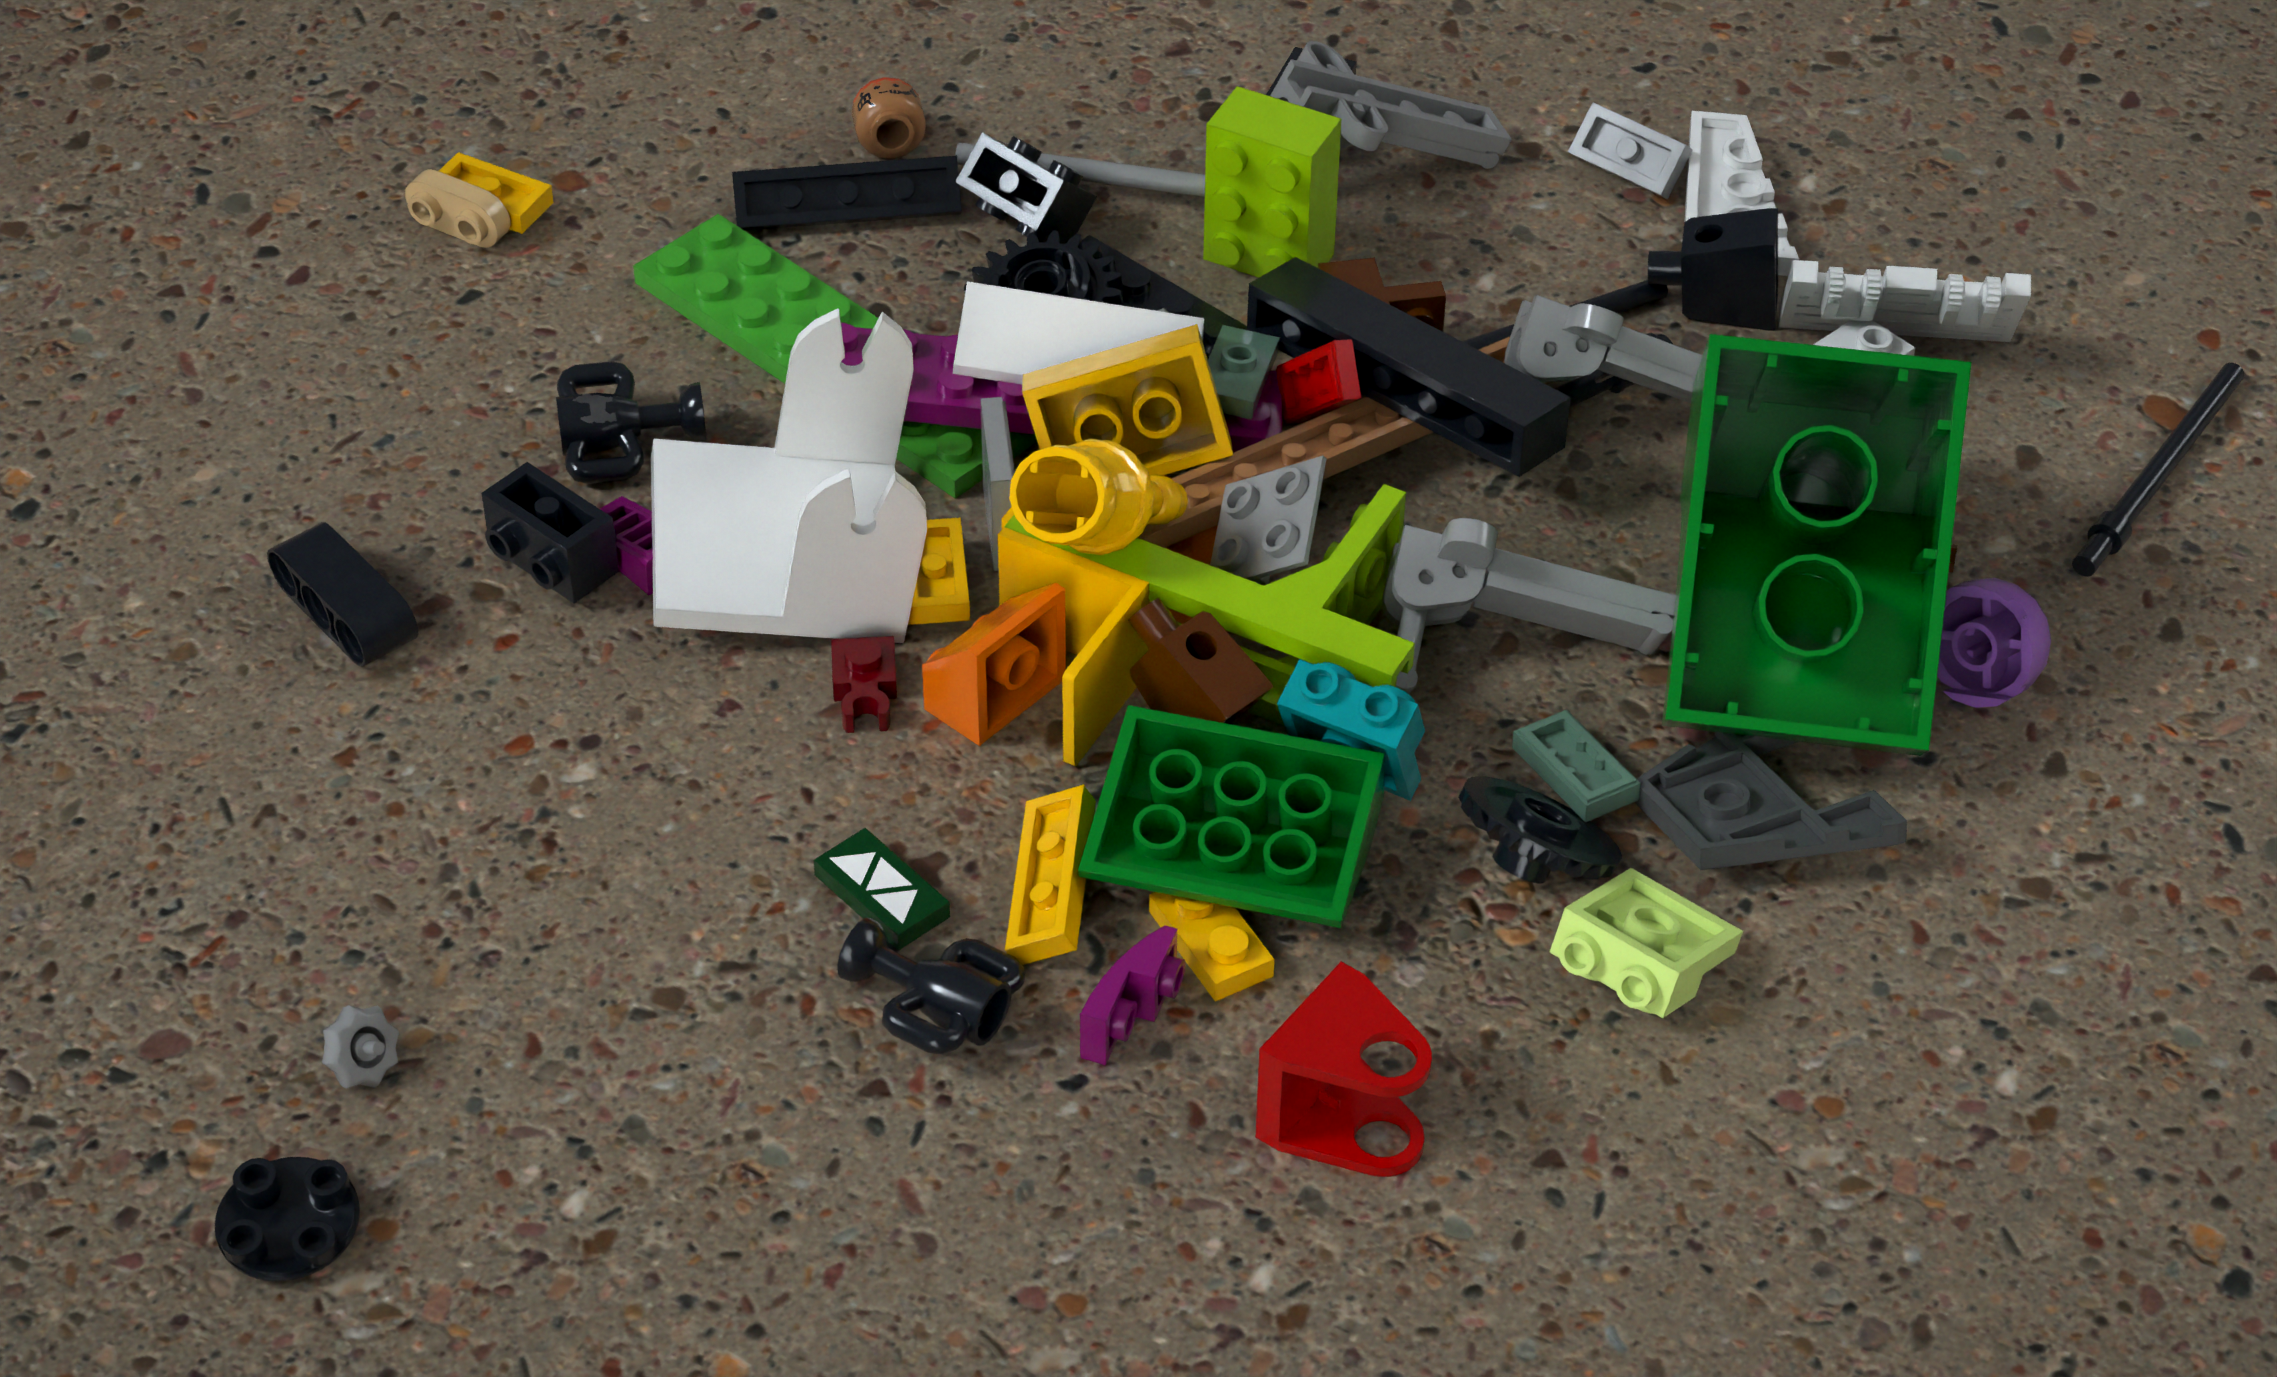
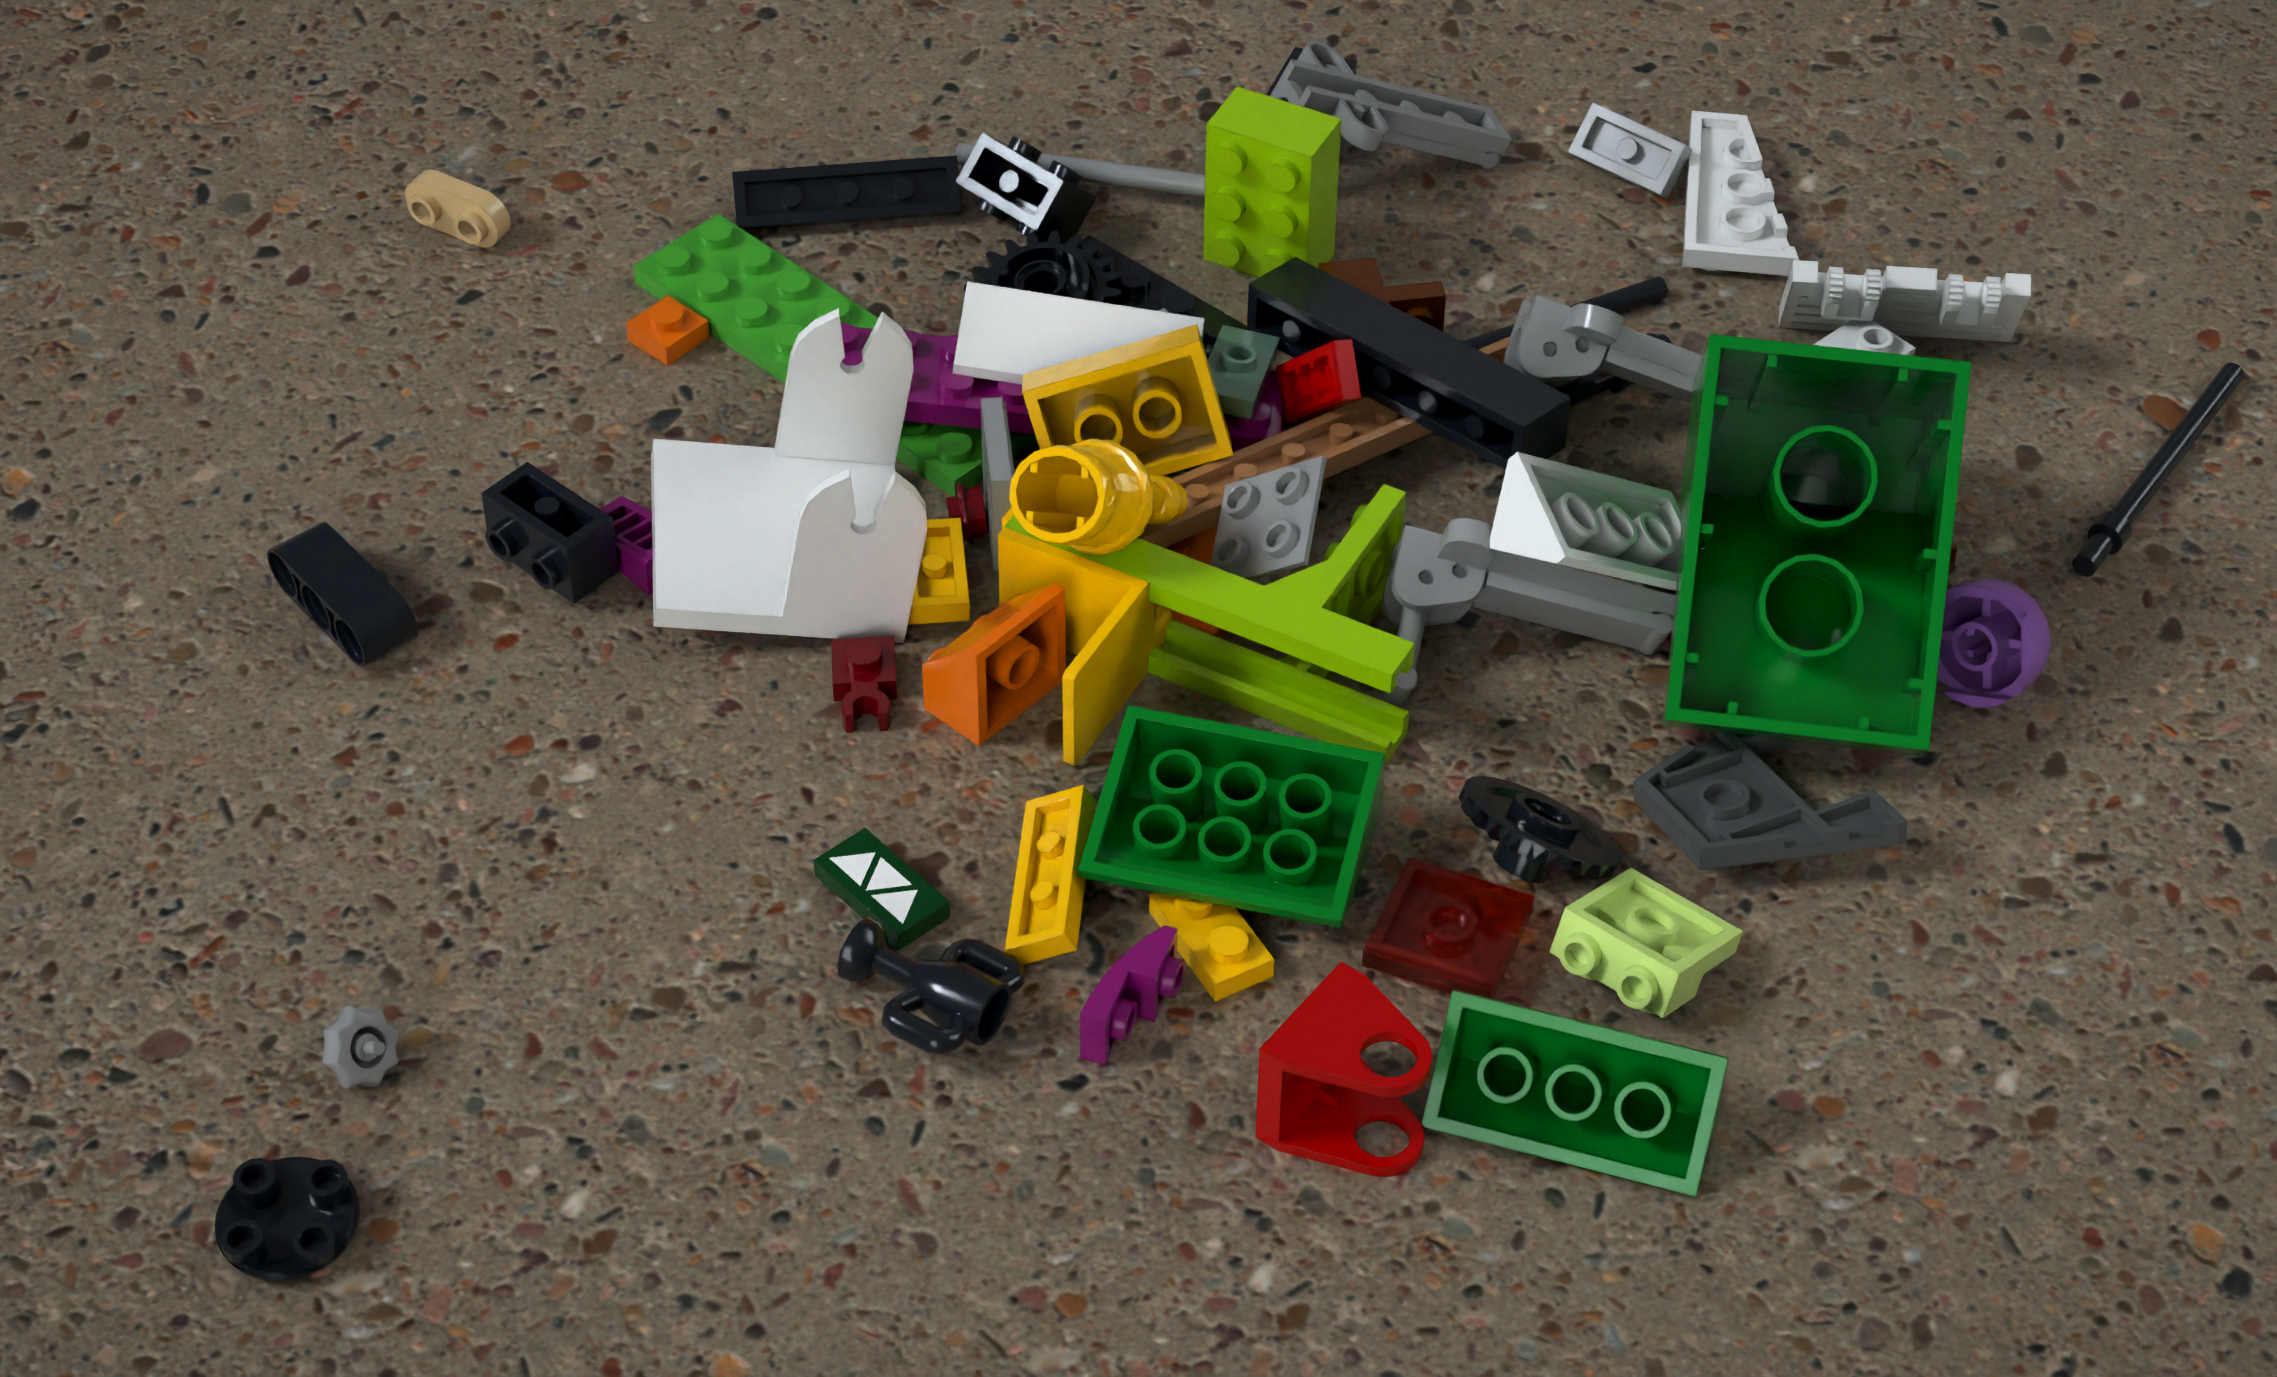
yellow plate [439,152,554,234] -> none
black piece [556,361,707,484] -> none
medium nougat head [851,77,926,159] -> none
reddish brown torso [1128,598,1274,725] -> none
teal plate [1277,659,1425,801] -> none
sand green plate [1512,709,1641,822] -> none
black torso [1648,208,1778,331] -> none
none -> orange plate [626,295,710,366]
none -> dark red plate [946,483,989,543]
none -> clear red plate [1362,858,1535,999]
none -> green slope [1422,989,1729,1196]
none -> white slope [1490,452,1681,591]

